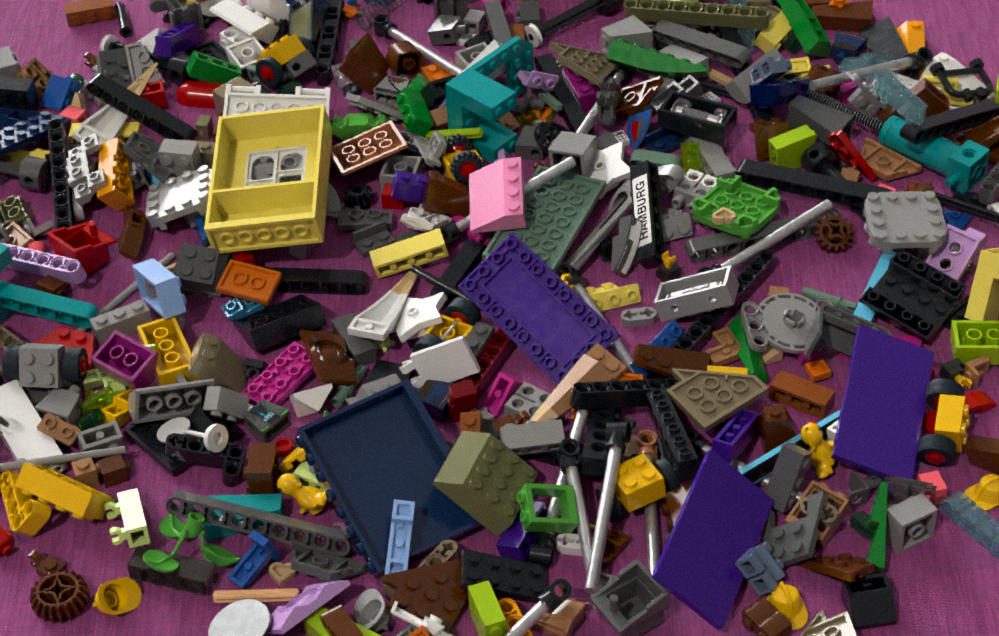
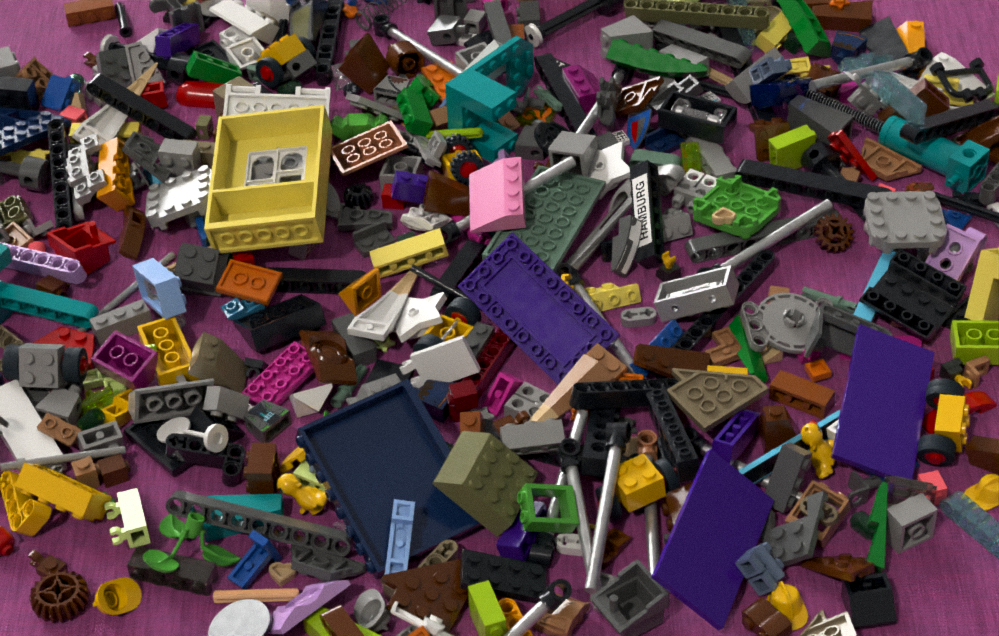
red tile [274,438,294,457] -> none
black brick [421,75,456,107] -> none
lavender bracket [517,70,559,91] -> none
dark tan wing [548,42,615,86] -> none
none -> light orange slope [338,267,382,316]

